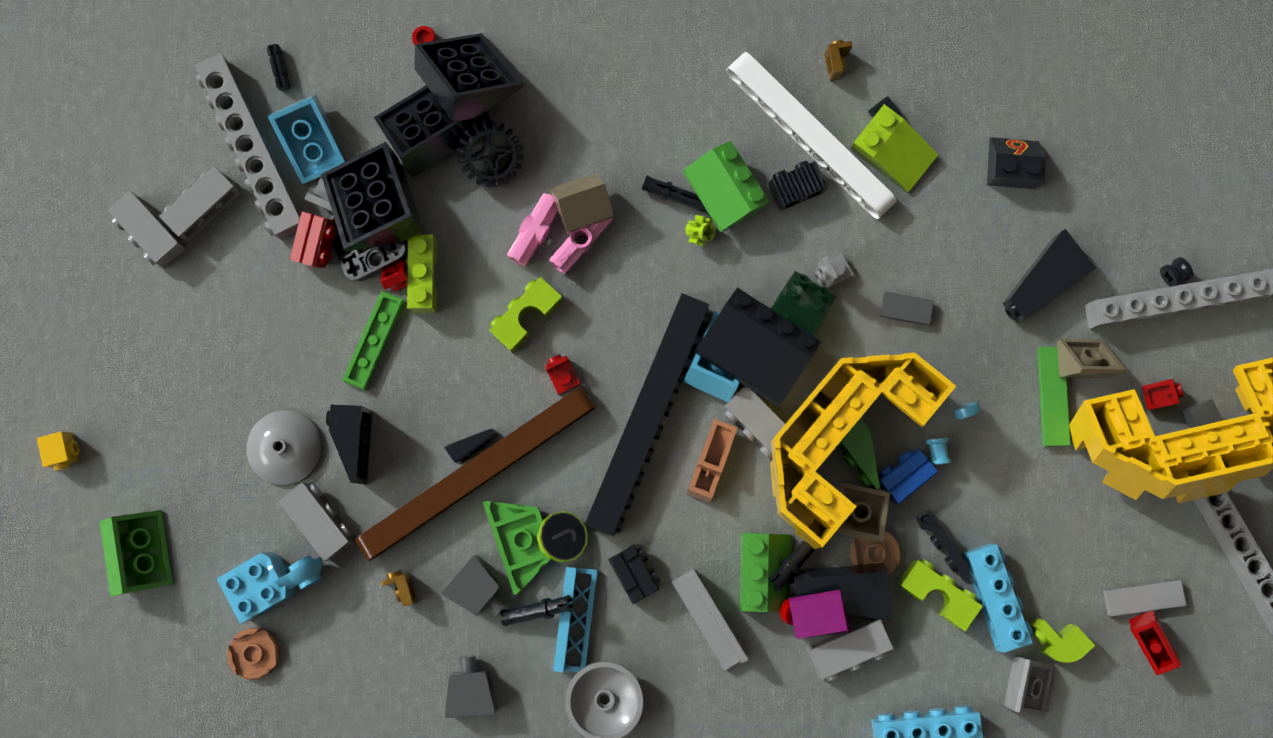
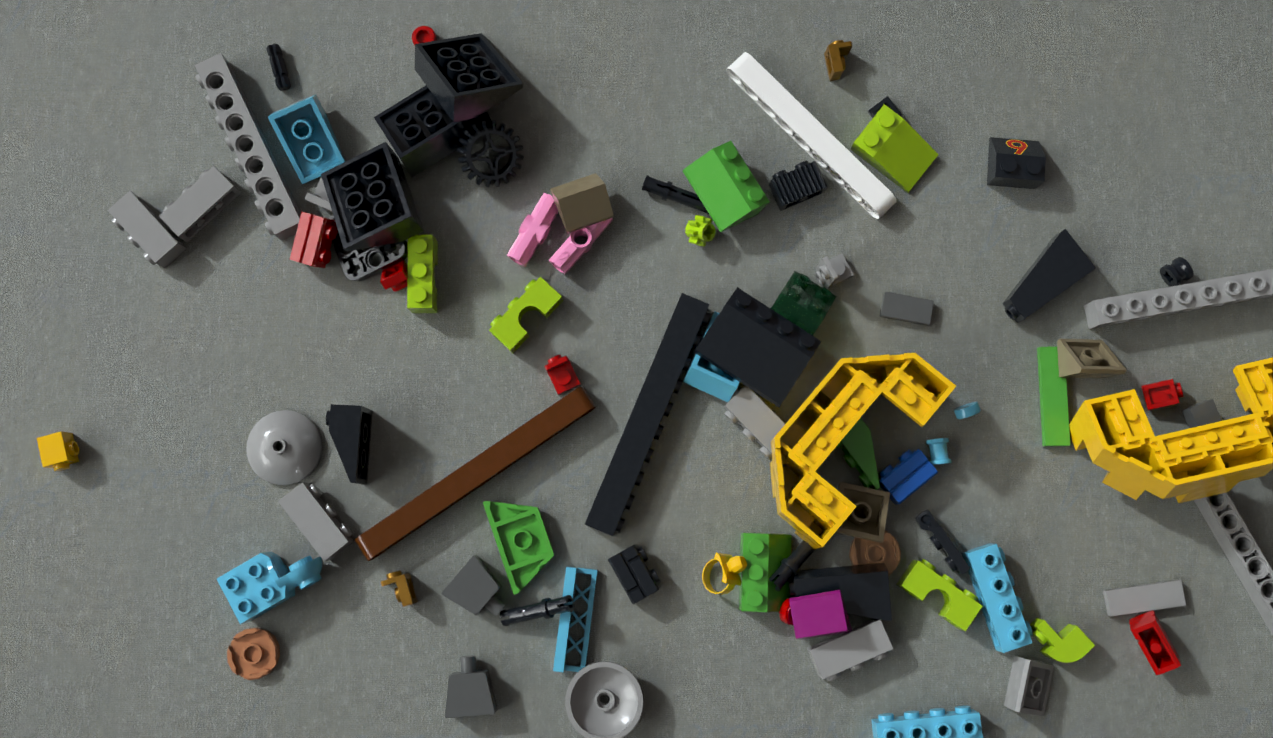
bright green slope [99,510,173,597] -> none
bright green tile [342,291,405,391] -> none
black slope [444,428,499,464] -> none
black tile [537,511,588,563] -> none
light grey fence [671,568,748,671] -> none
nougat slope [686,419,738,503] -> none
none -> yellow piece [702,552,747,595]

